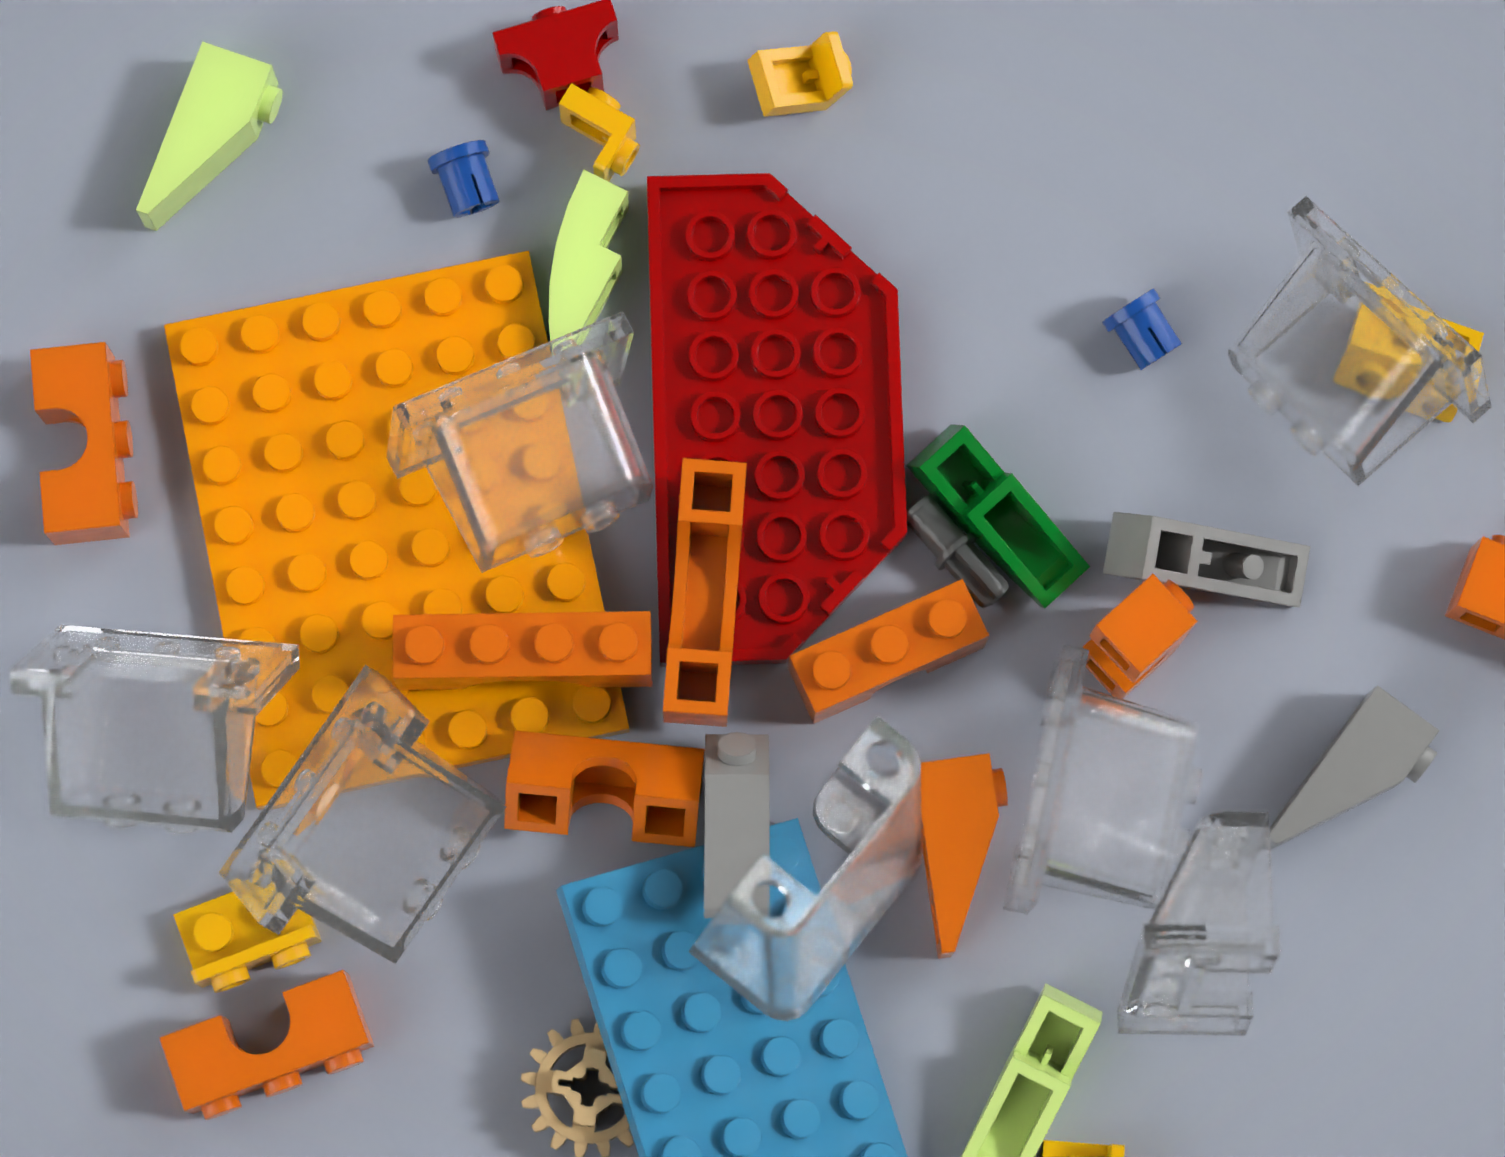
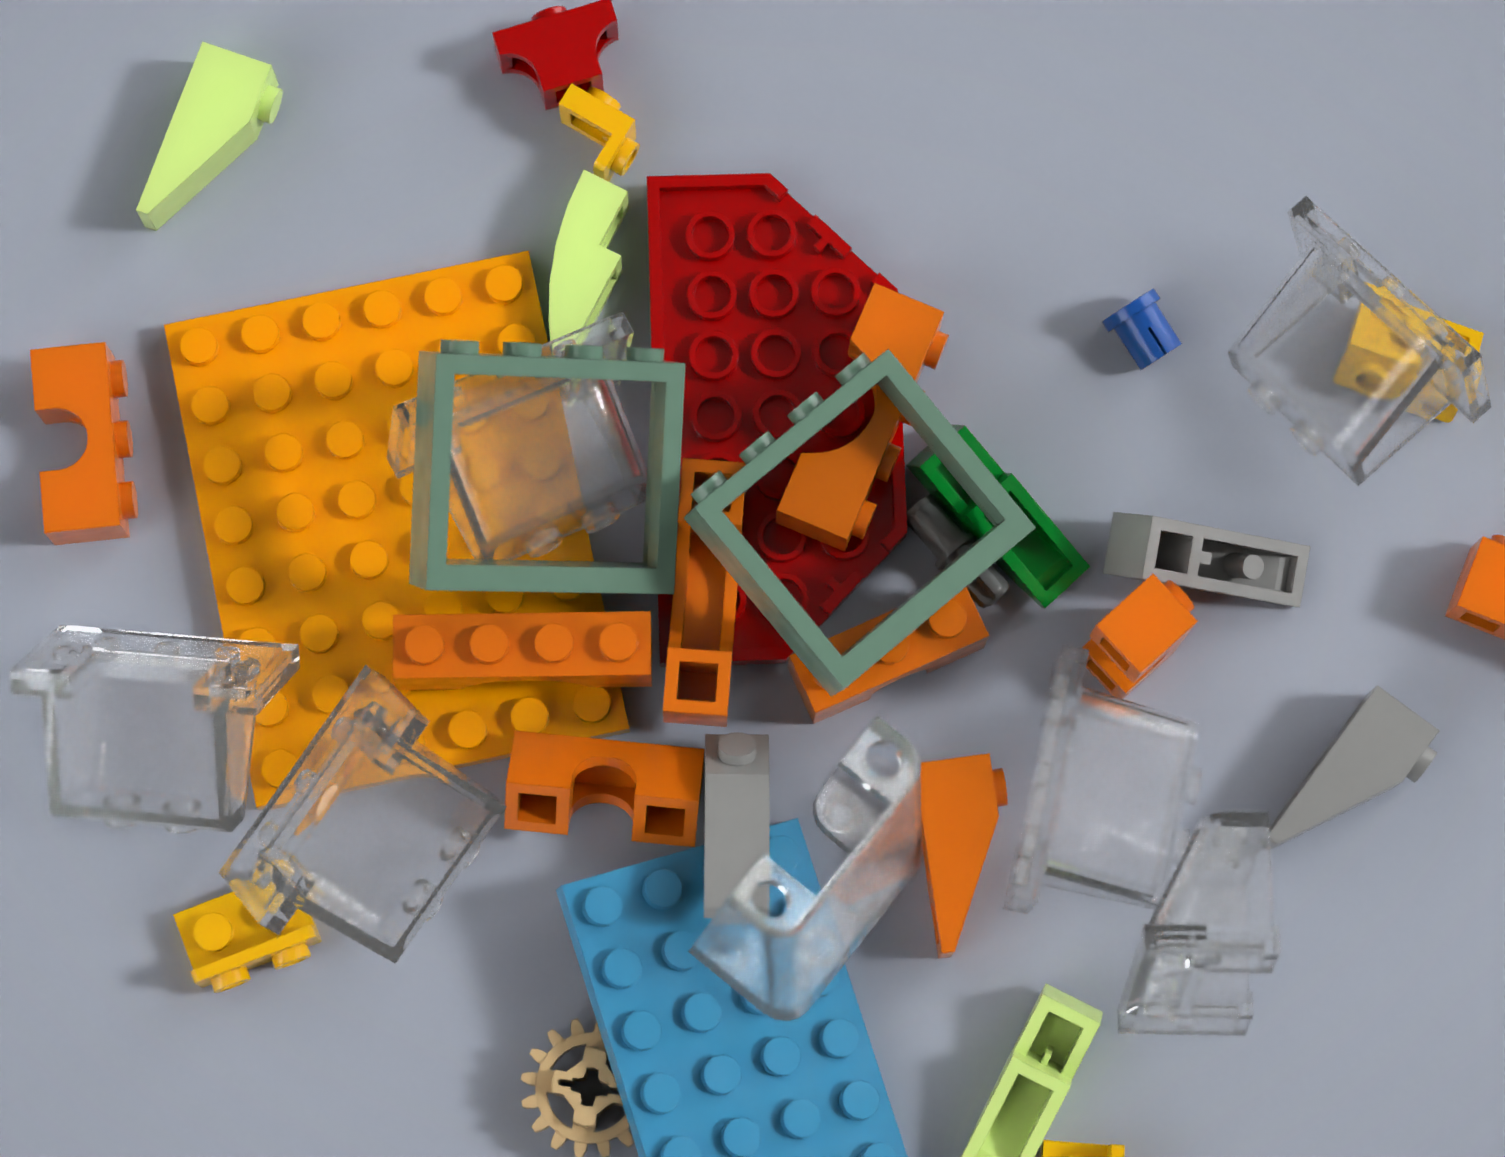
orange arch [159,970,375,1120] -> none
blue bush [427,140,500,218] -> none
yellow bracket [747,31,853,117] -> none
none -> sand green window [409,339,686,594]
none -> sand green window [684,349,1036,696]
none -> orange arch [775,283,949,552]

